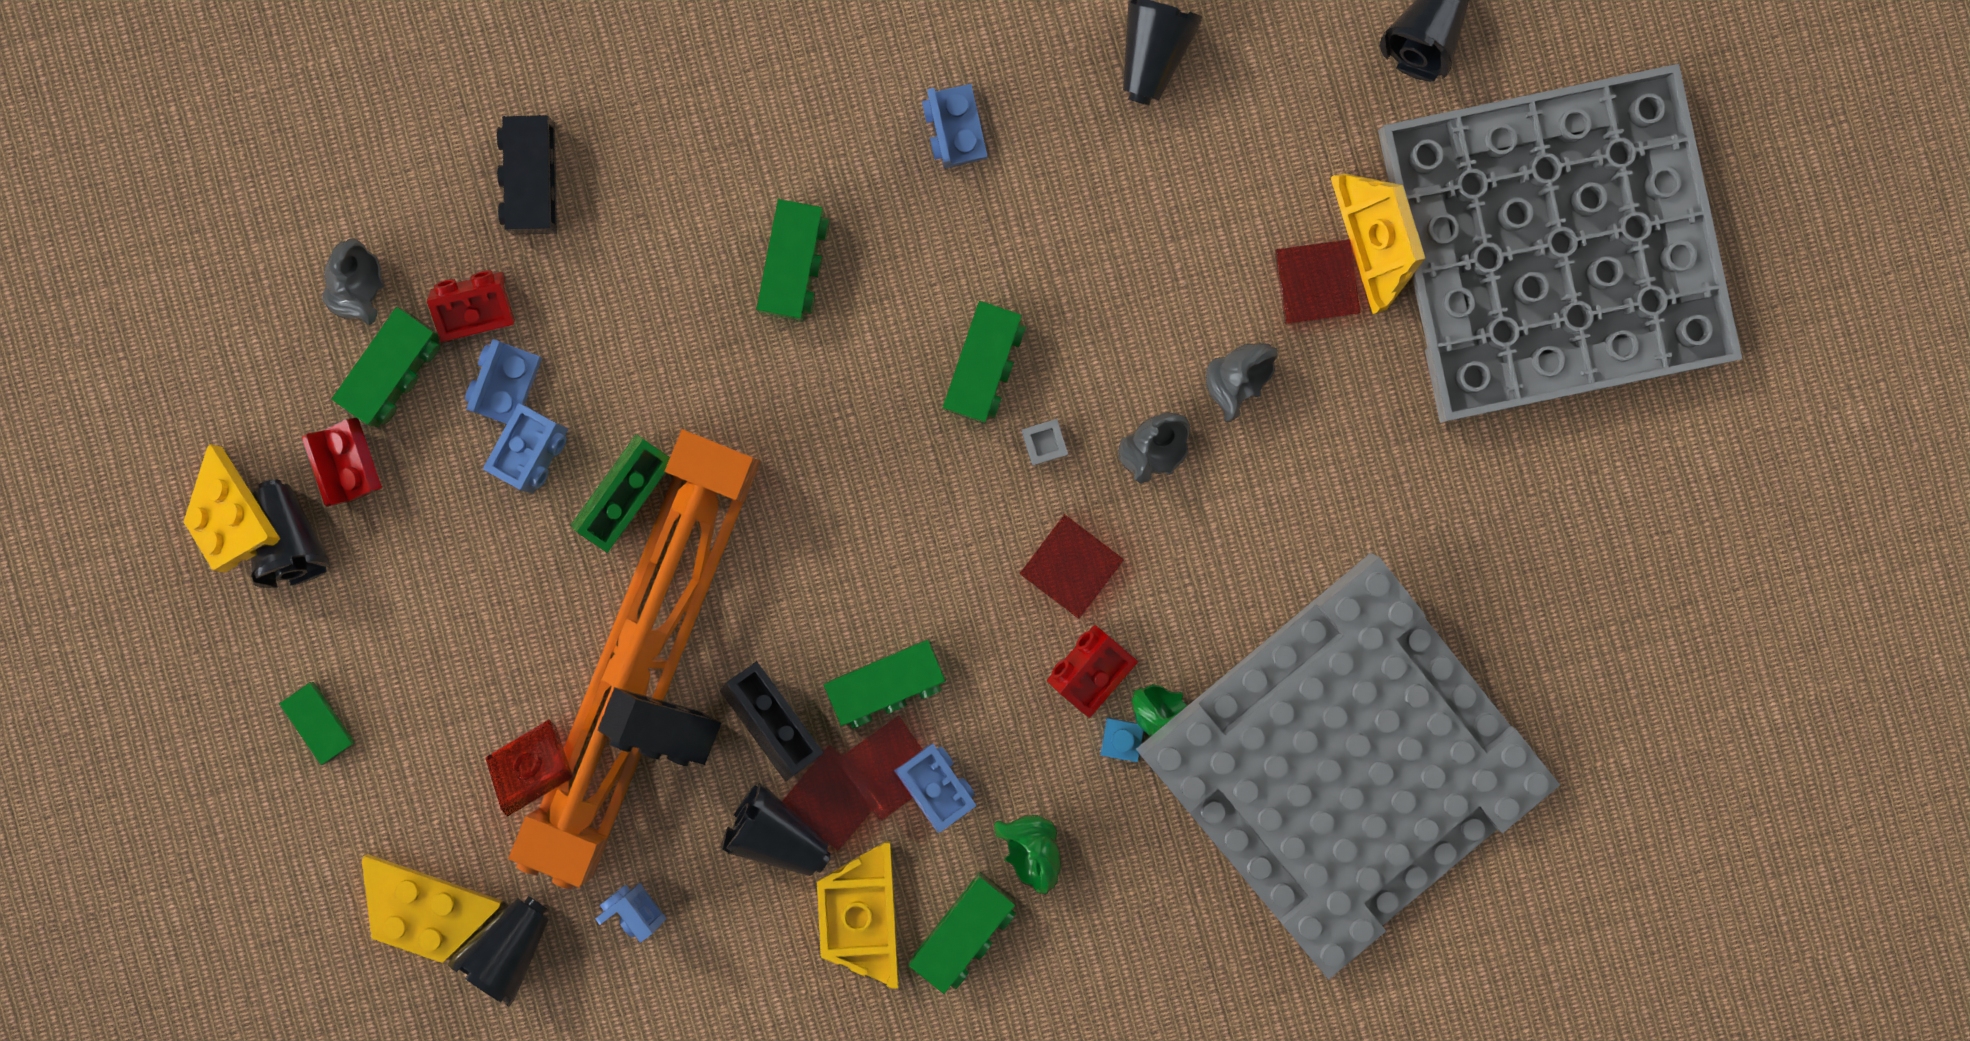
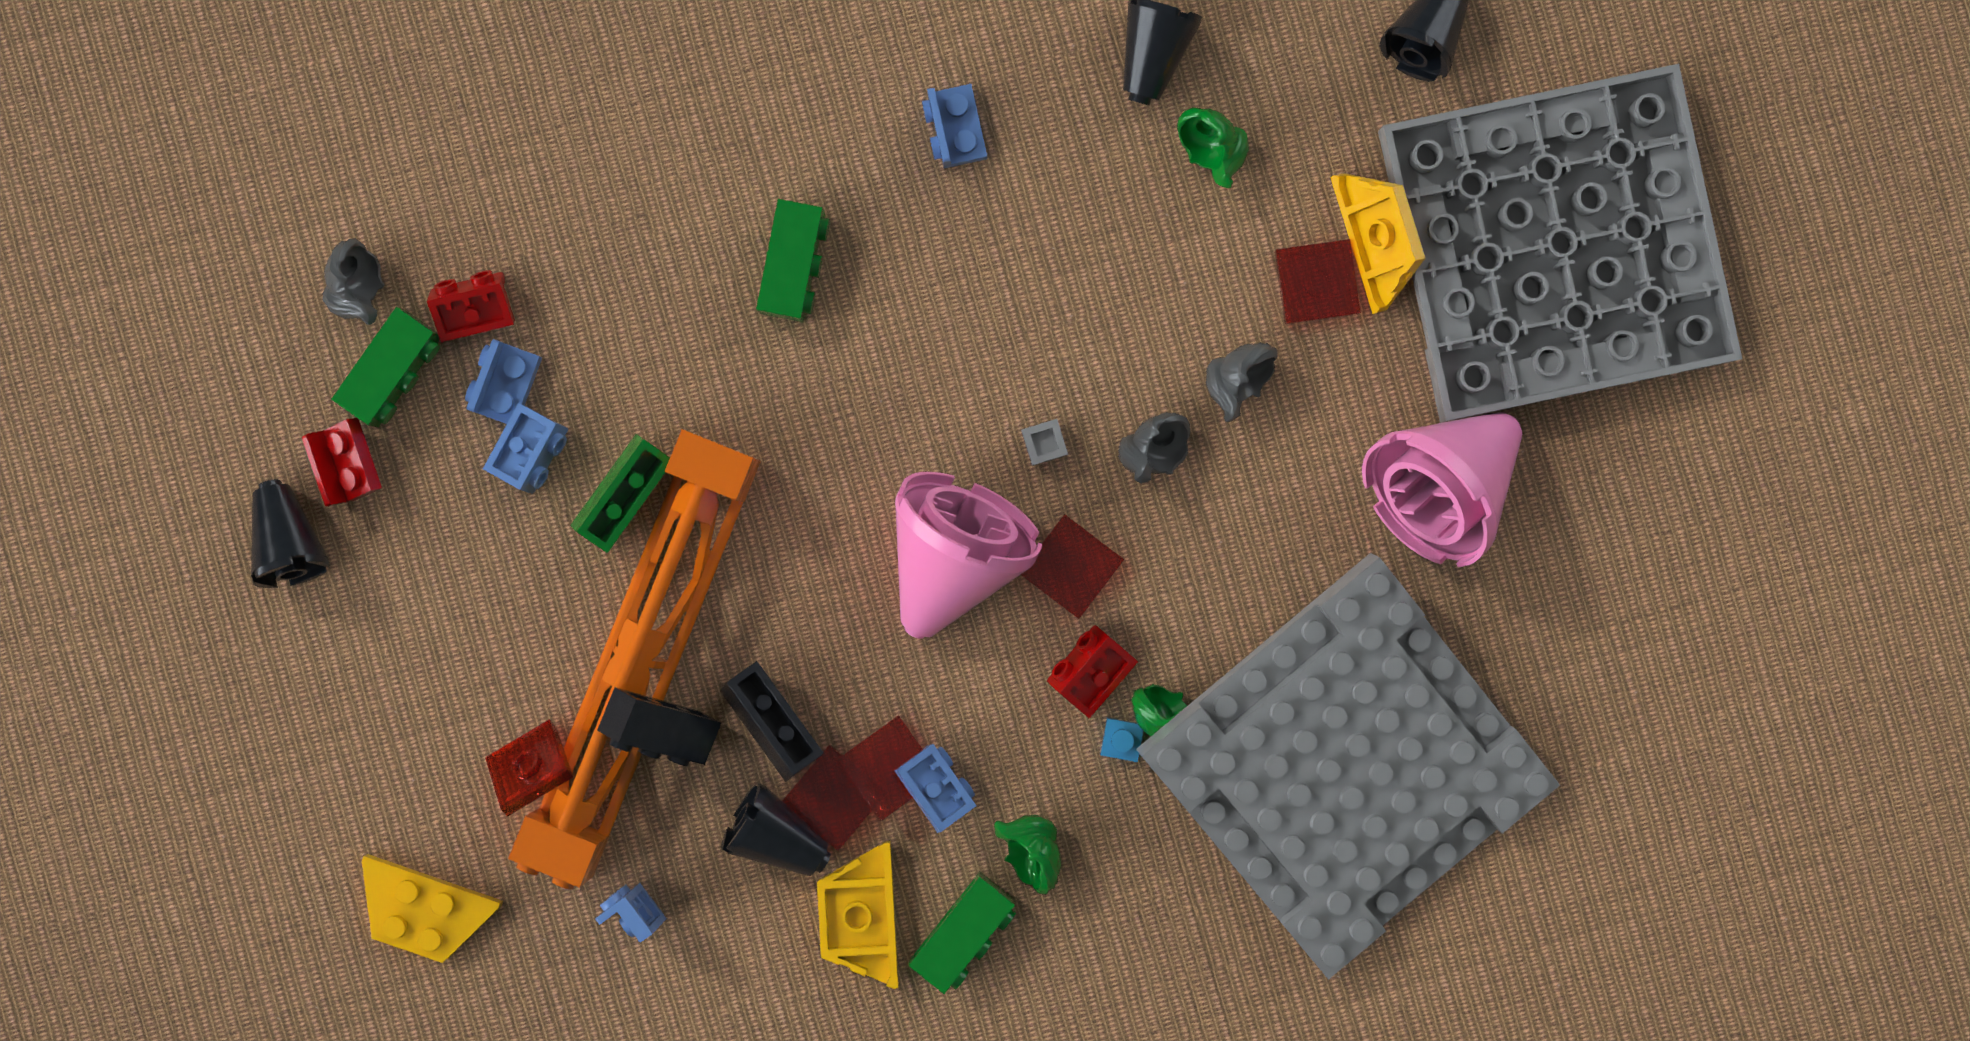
yellow wing [184,444,280,573] -> none
green tile [279,682,355,765] -> none
black cone [448,896,549,1007] -> none
black brick [497,115,557,235] -> none
green brick [823,638,946,729] -> none
green brick [942,300,1026,424] -> none
none -> bright pink cone [895,472,1042,639]
none -> green hair [1177,108,1249,188]
none -> bright pink cone [1362,412,1522,567]

